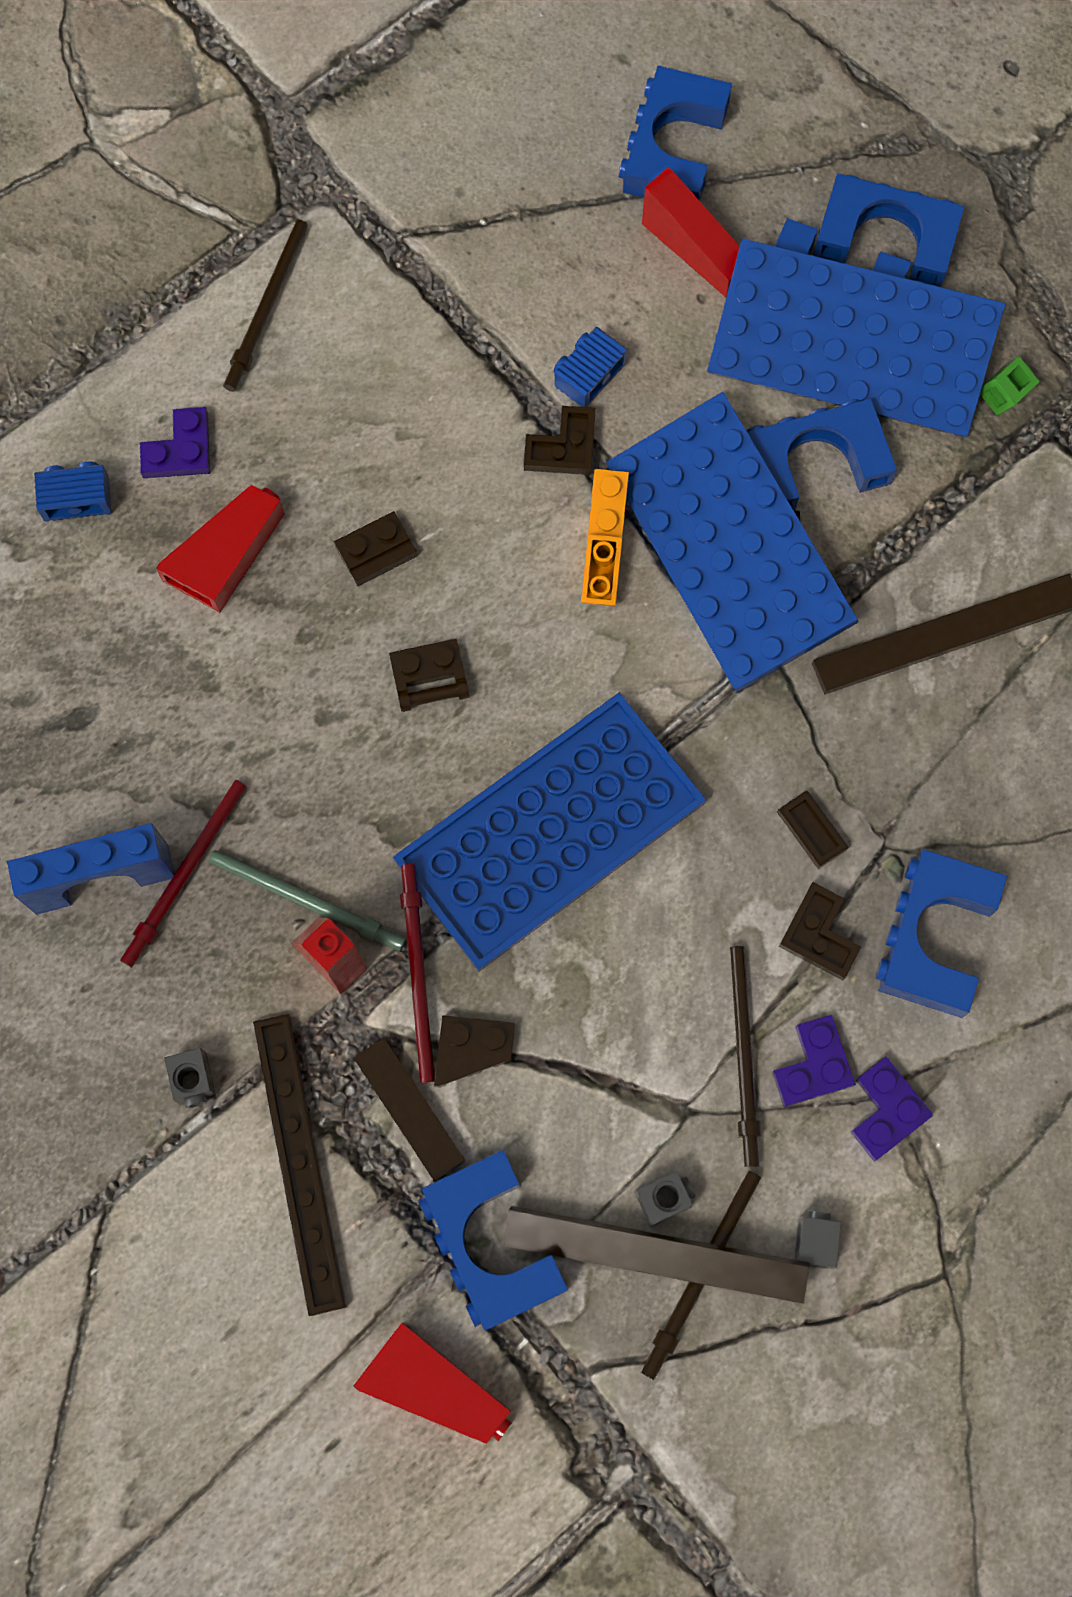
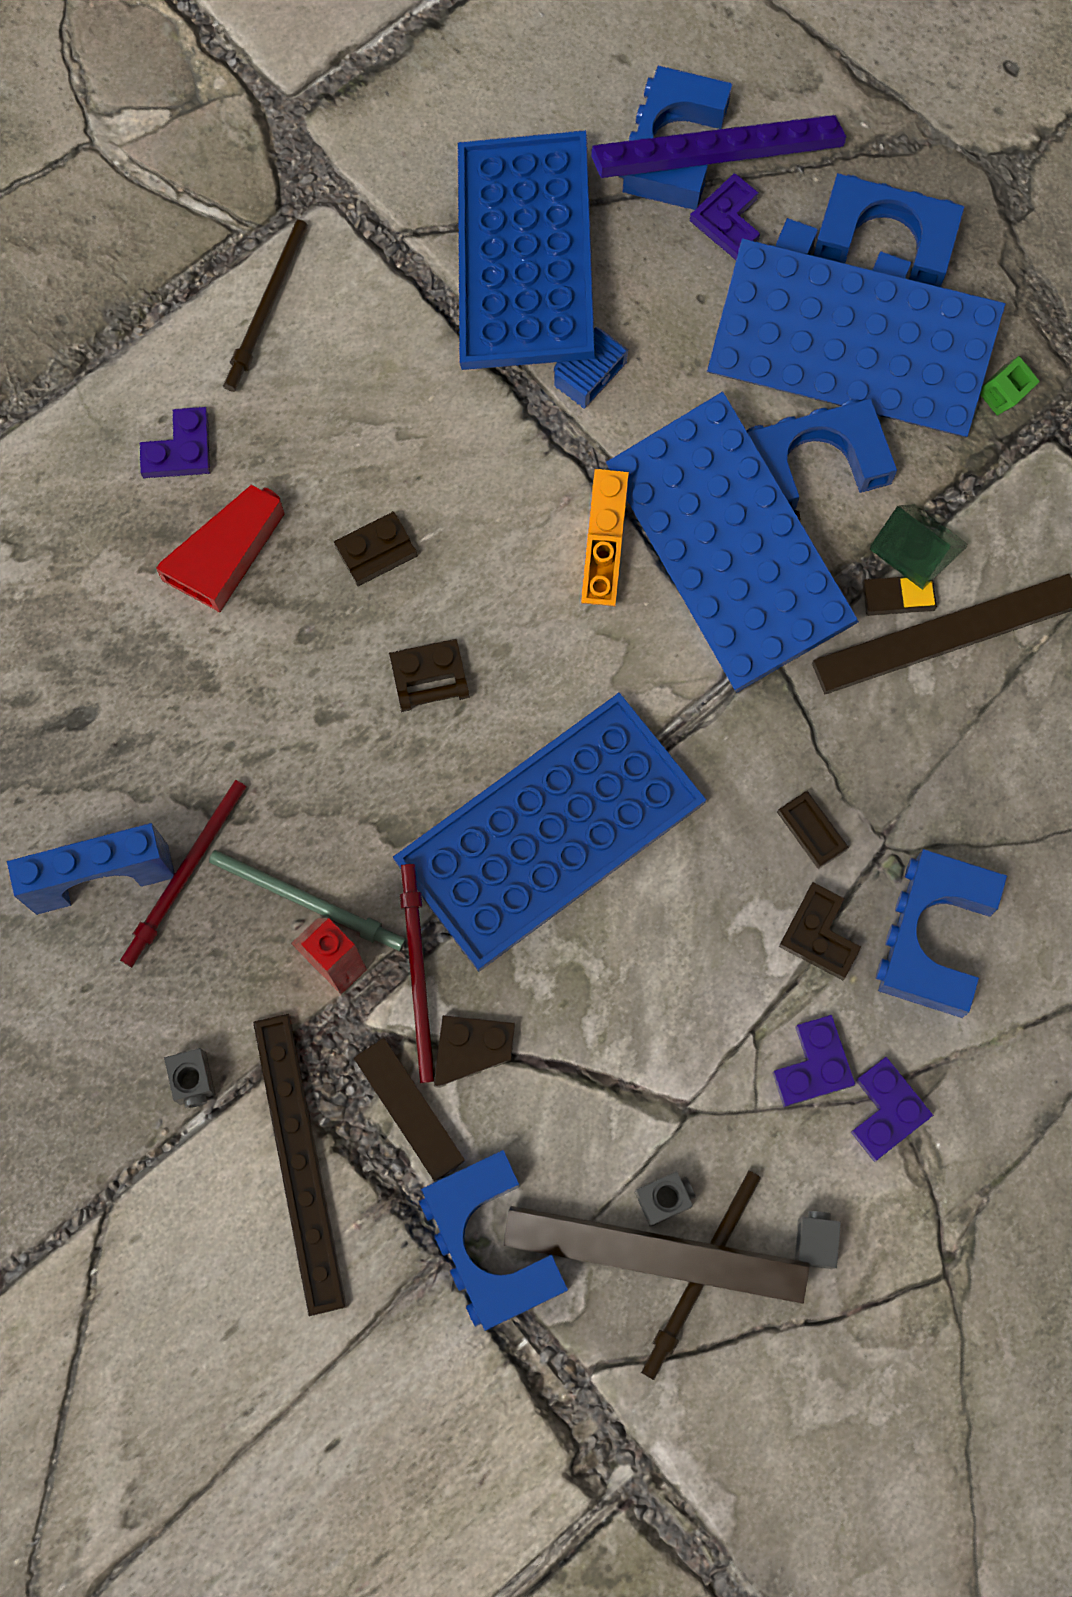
blue brick [34,461,111,522] -> none
red slope [353,1323,512,1444] -> none
dark brown plate [524,406,595,475] -> none
red slope [642,167,740,297] -> none
dark brown bar [730,946,761,1167] -> none
none -> blue plate [458,130,595,370]
none -> dark purple plate [591,115,847,178]
none -> dark purple plate [689,173,760,260]
none -> dark brown tile [862,575,937,616]
none -> clear green slope [870,504,967,590]

